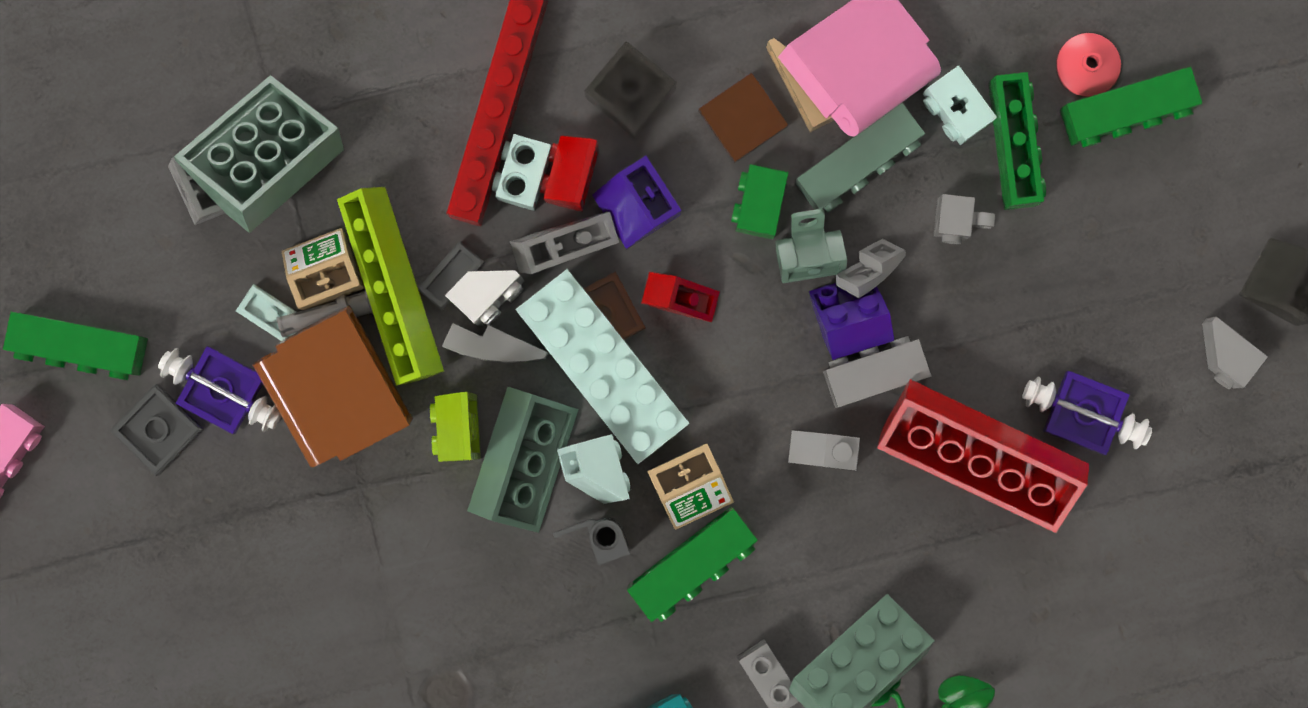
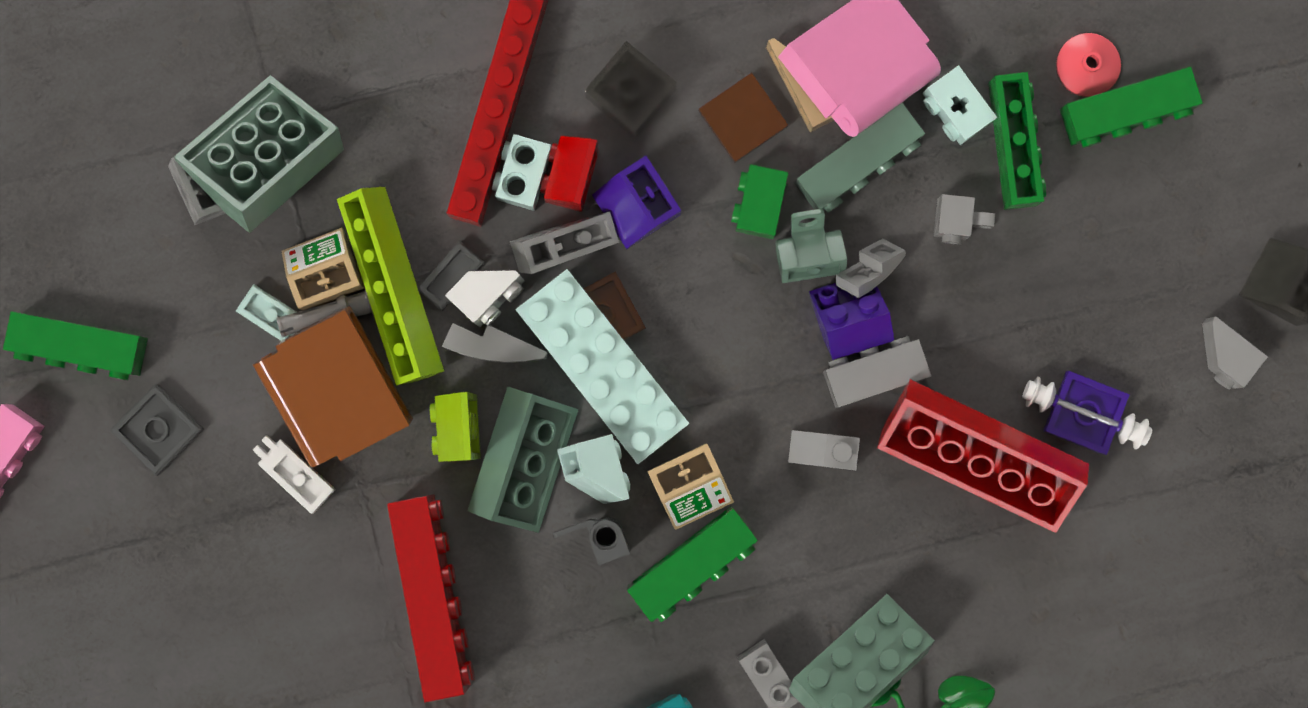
dark purple plate [158,346,282,434] -> none
red slope [641,272,720,323] -> none
none -> white hinge [253,435,336,514]
none -> red brick [387,494,475,703]

